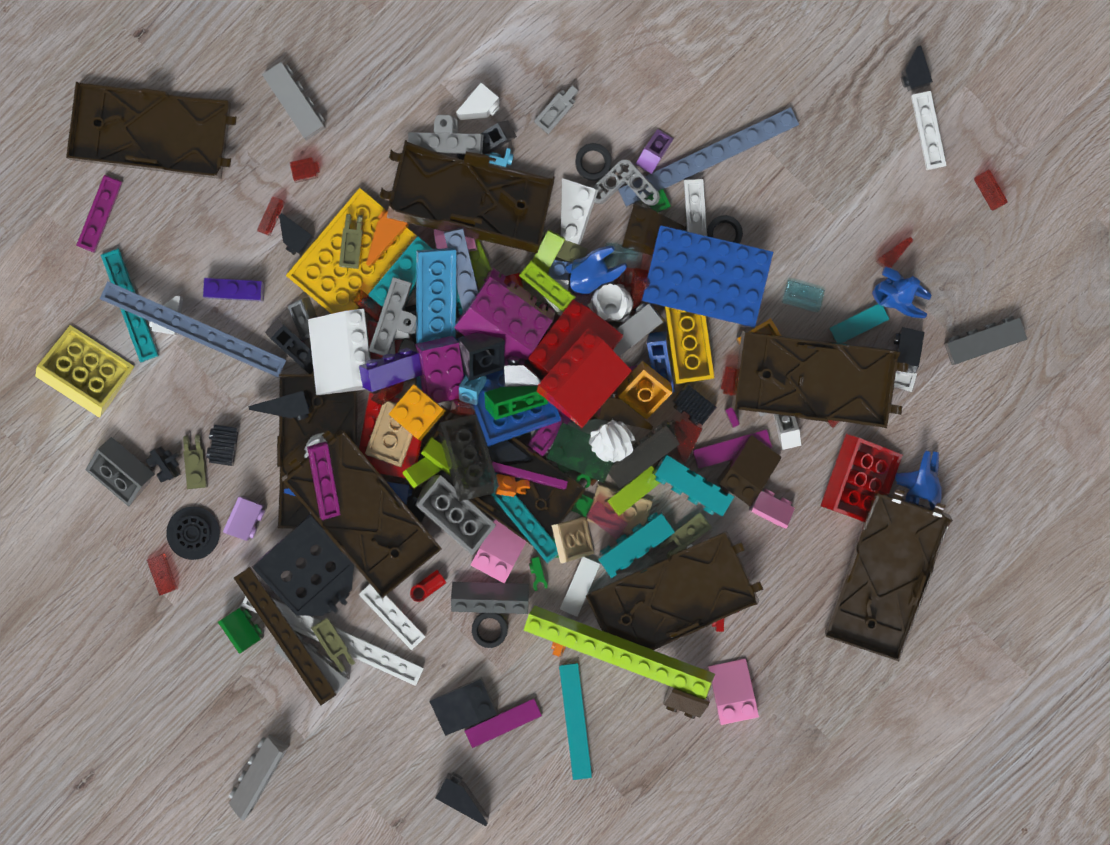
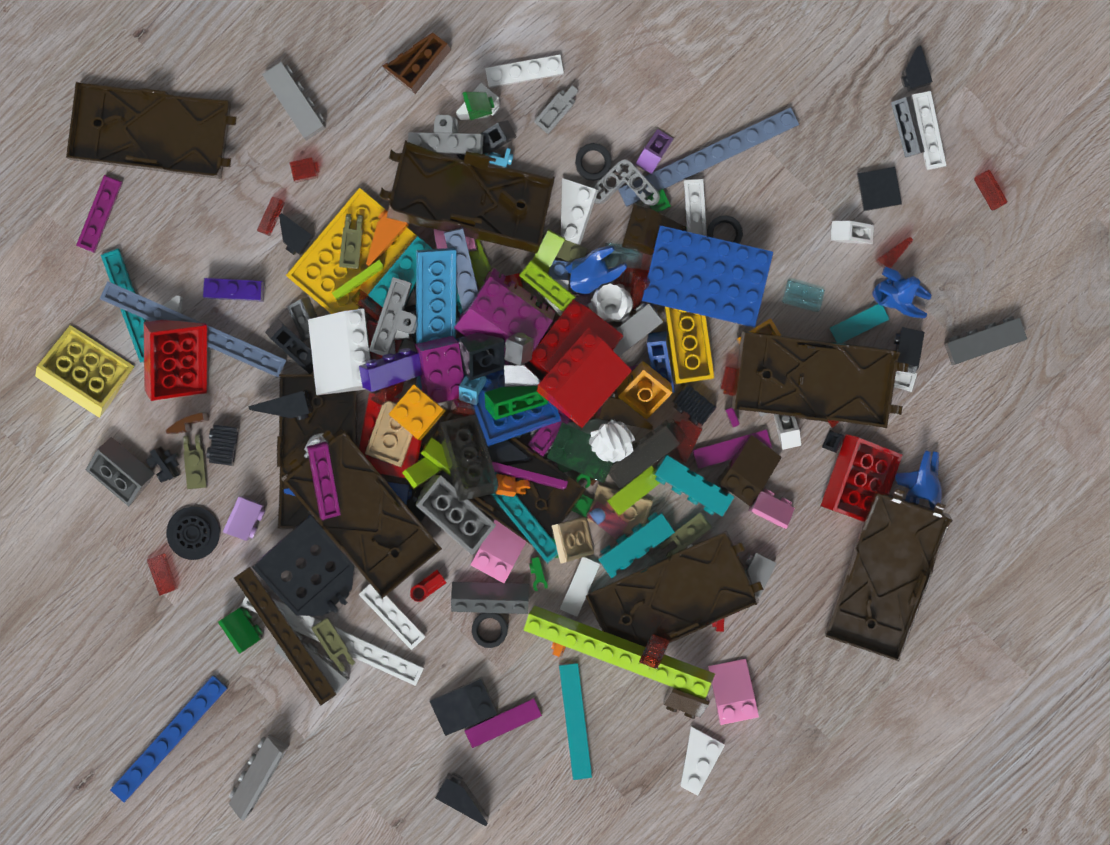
none -> blue plate [110,675,228,803]
none -> red slope [144,320,207,401]
none -> reddish brown slope [166,412,209,434]
none -> lime tile [332,260,384,300]
none -> reddish brown wedge [382,32,451,94]
none -> green slope [462,92,495,120]
none -> white plate [485,55,564,88]
none -> flat silver brick [505,332,534,366]
none -> medium blue hinge [589,508,606,525]
none -> clear red slope [639,635,669,669]
none -> white wing [680,726,725,796]
none -> light grey slope [745,552,777,597]
none -> black slope [822,430,844,453]
none -> white slope [831,221,874,244]
none -> black tile [857,167,902,212]
none -> plate [891,96,925,158]

